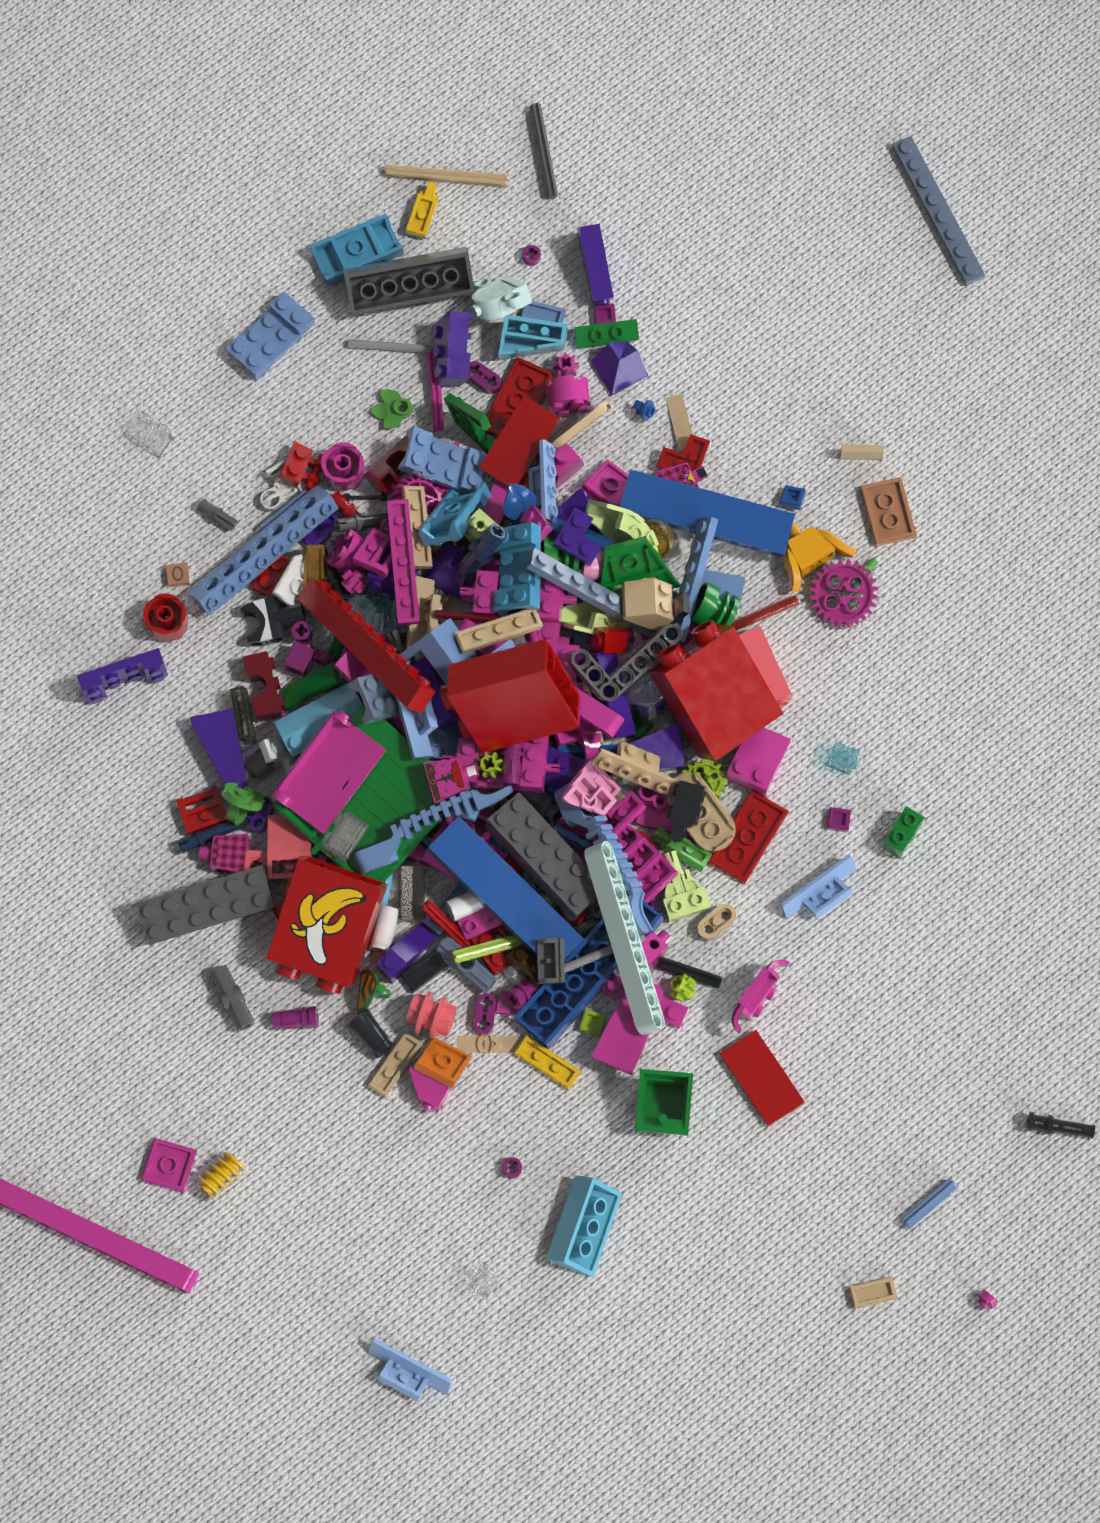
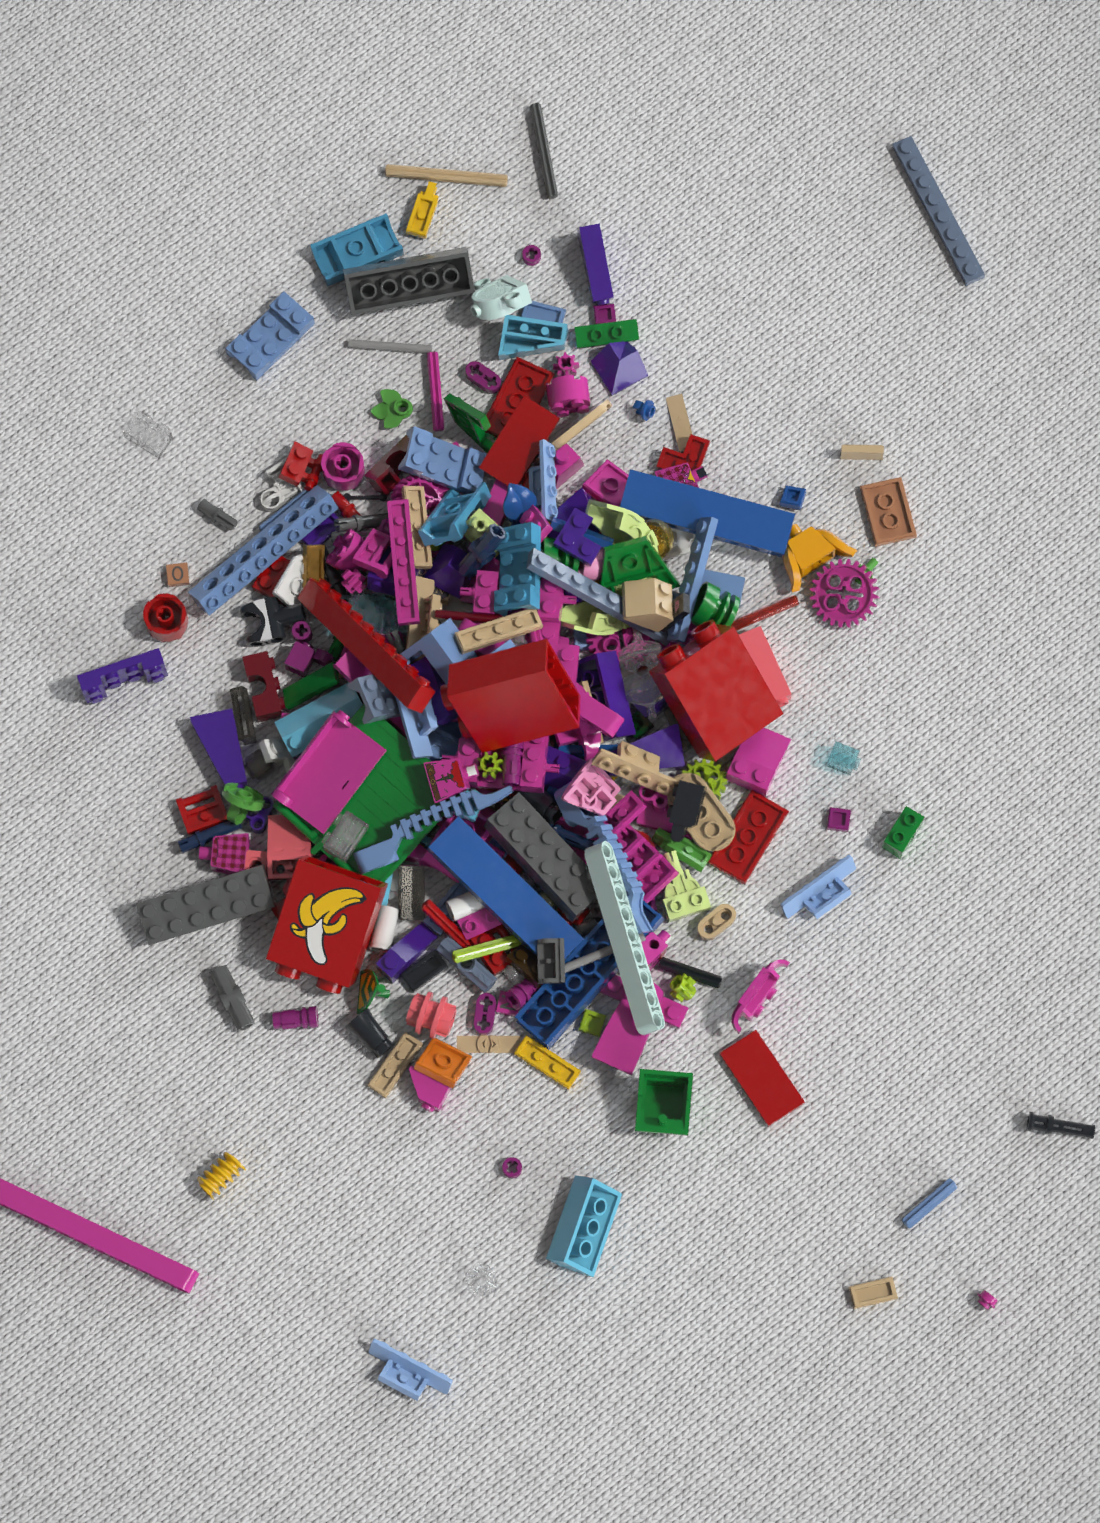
dark pink tile [141,1138,197,1193] -> none
dark purple wedge [431,311,473,387] -> none
dark grey beam [567,624,682,702] -> none
red brick [592,626,628,654] -> none

